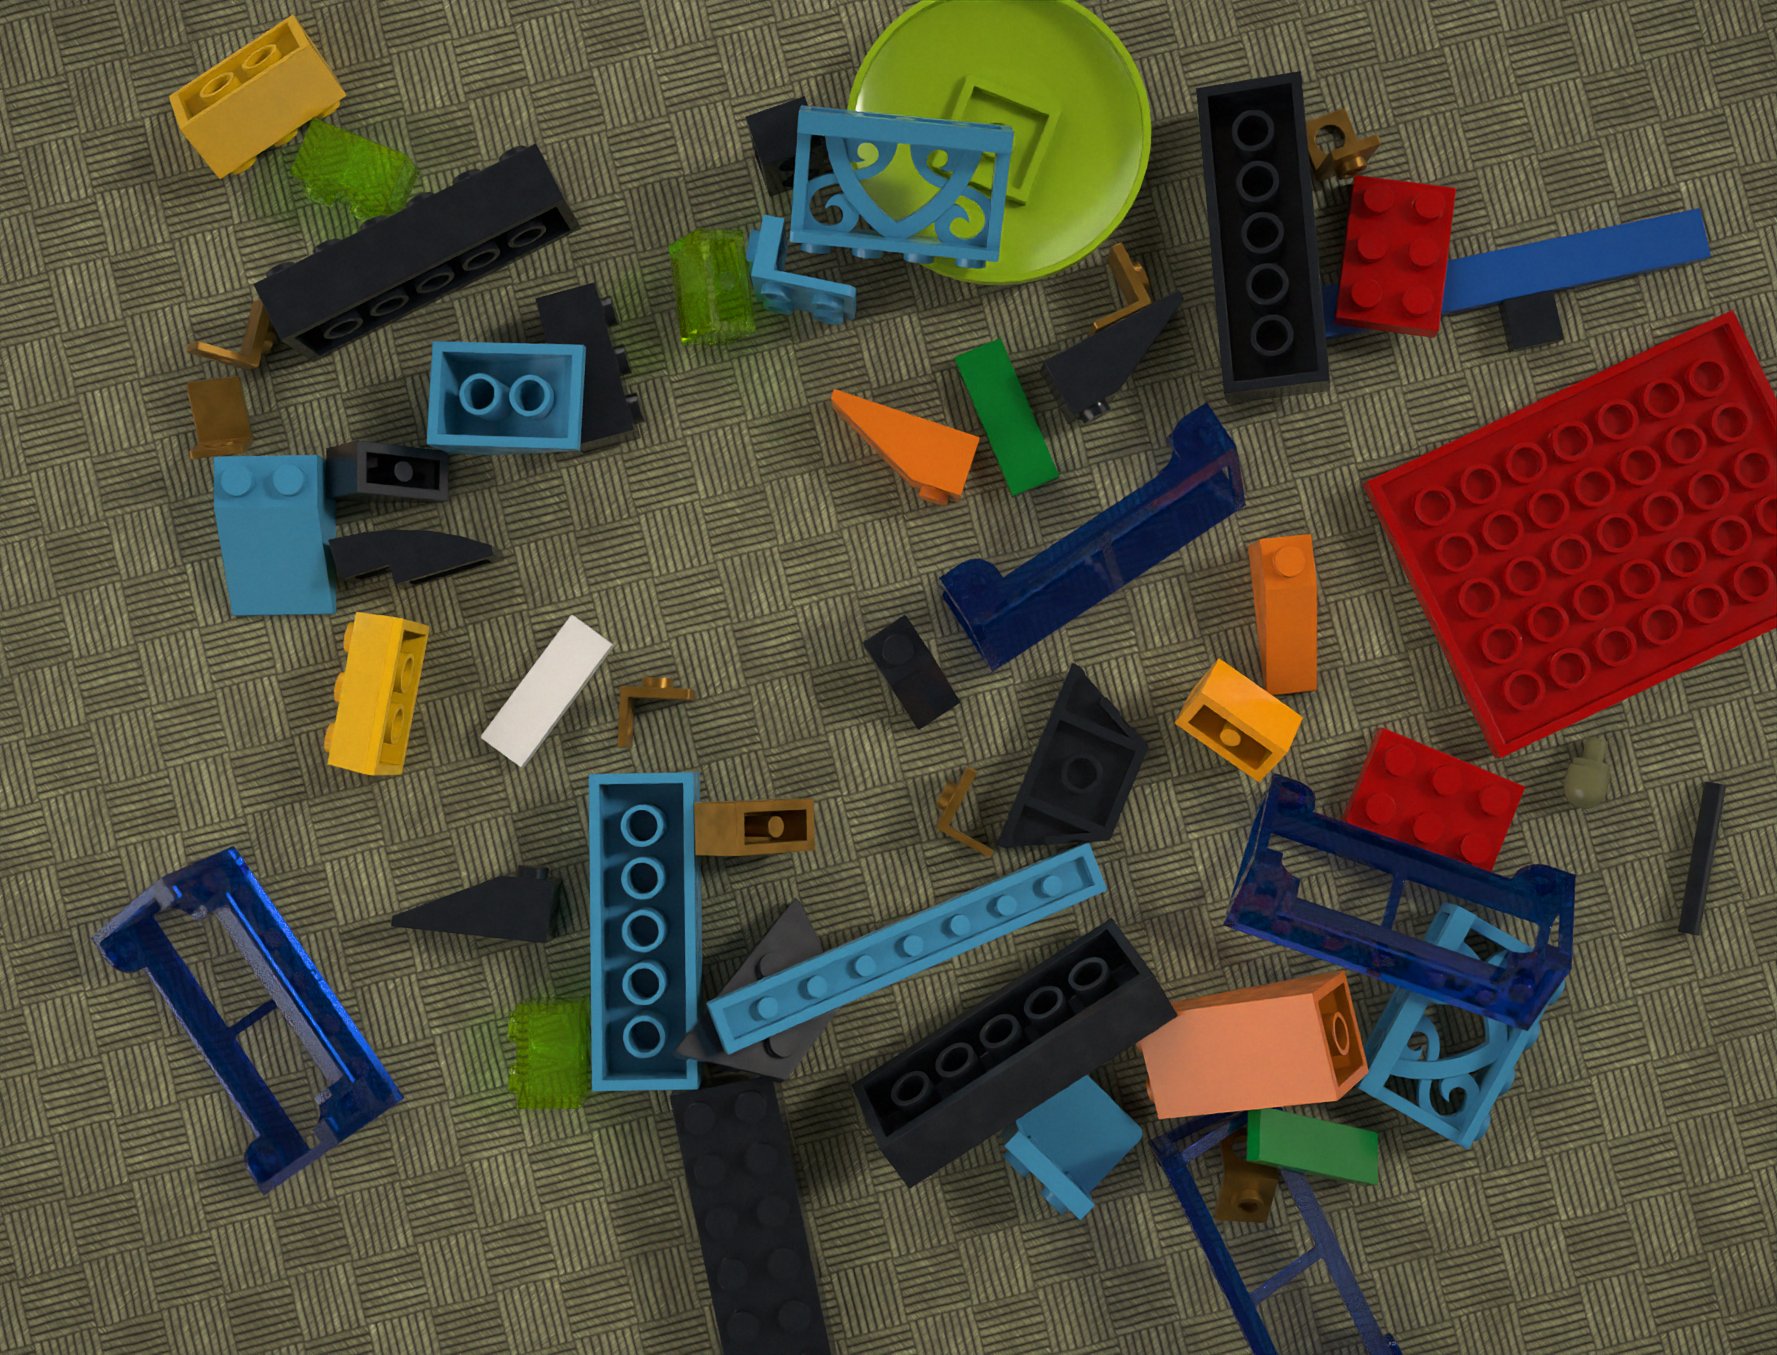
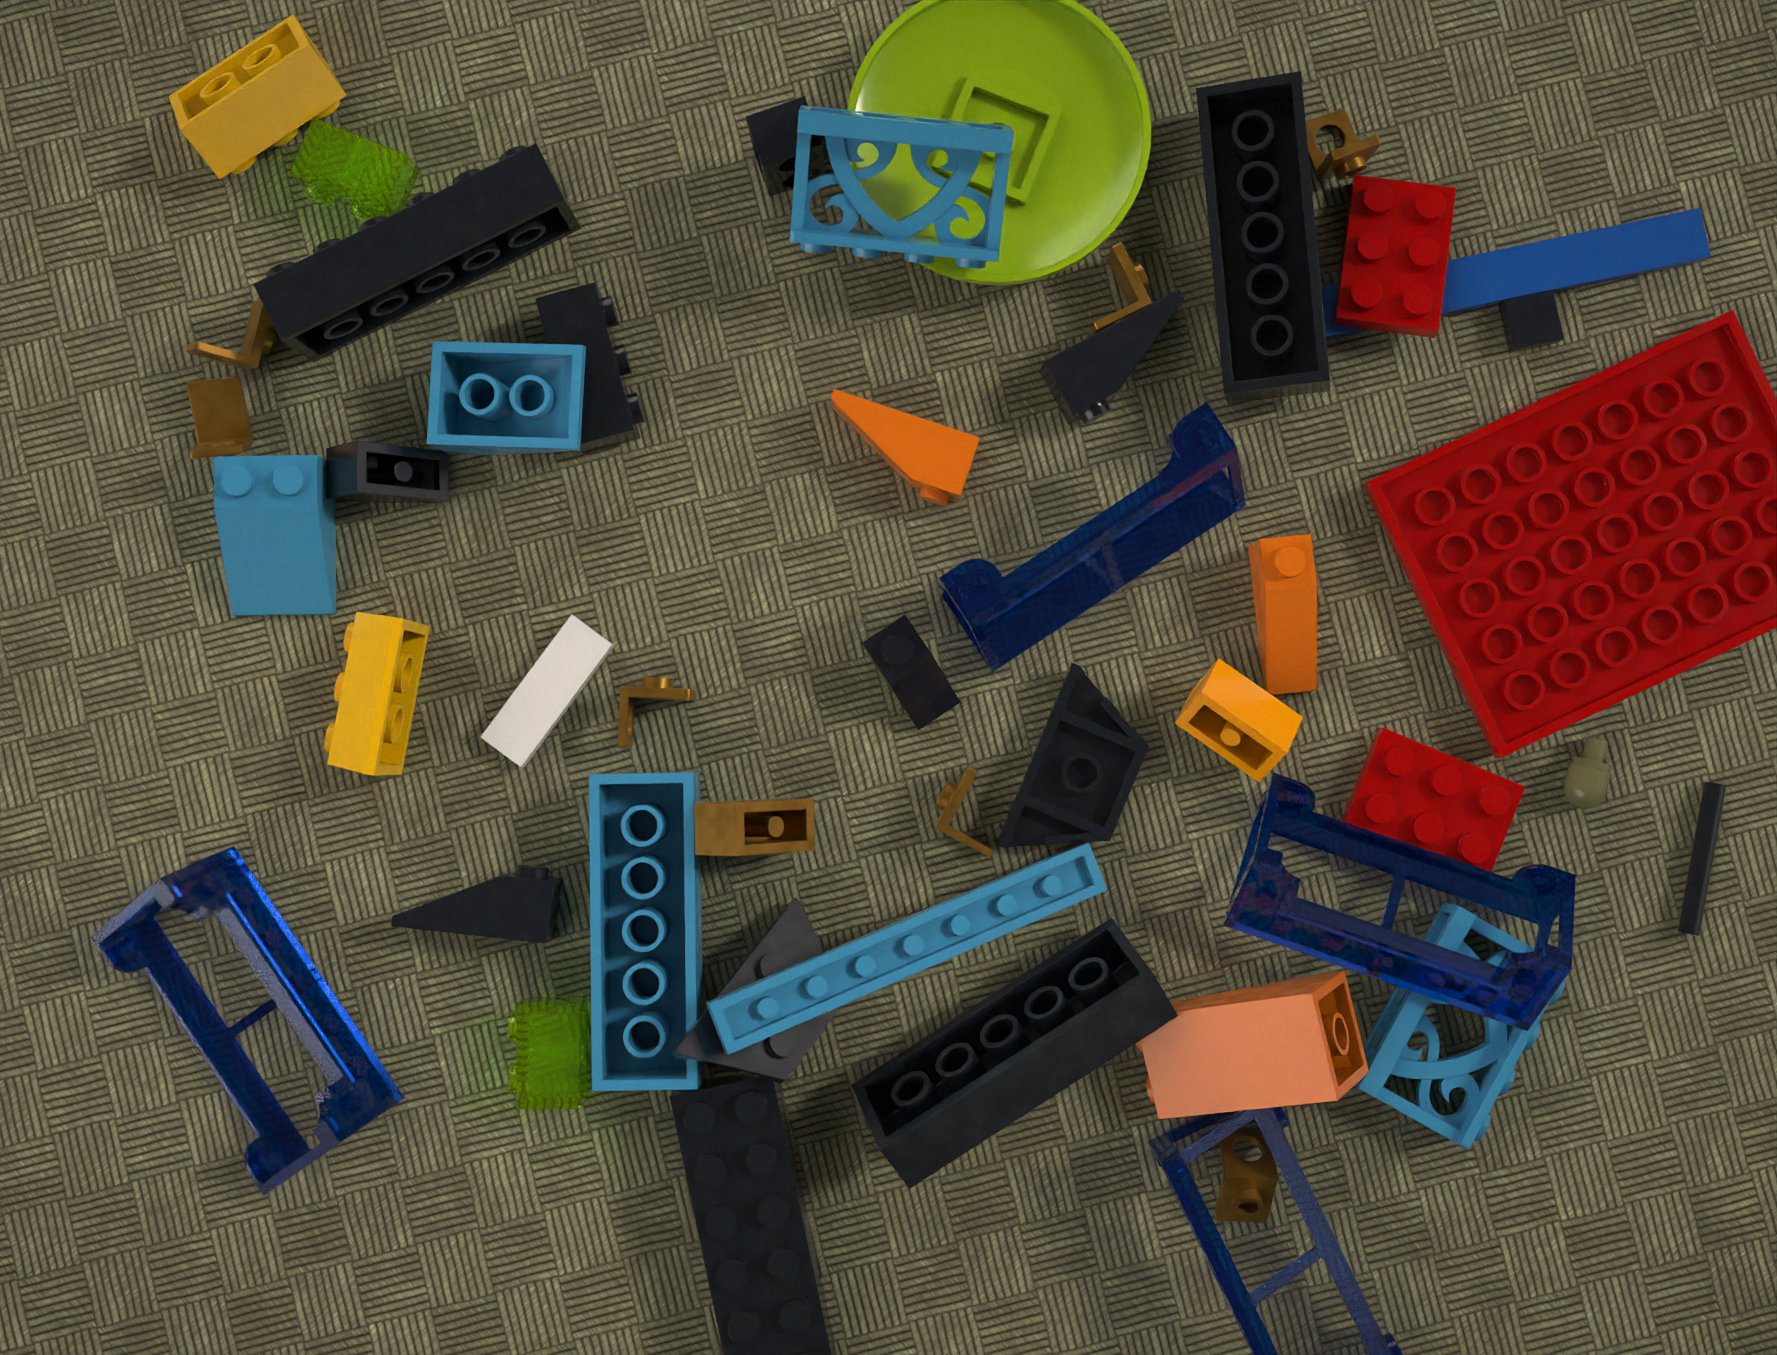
black slope [328,529,504,589] -> none
clear neon green brick [668,228,756,346] -> none
dark azure bracket [746,215,856,325] -> none
green tile [954,338,1060,498] -> none
dark azure bracket [1001,1075,1142,1221] -> none
green tile [1247,1108,1378,1186] -> none

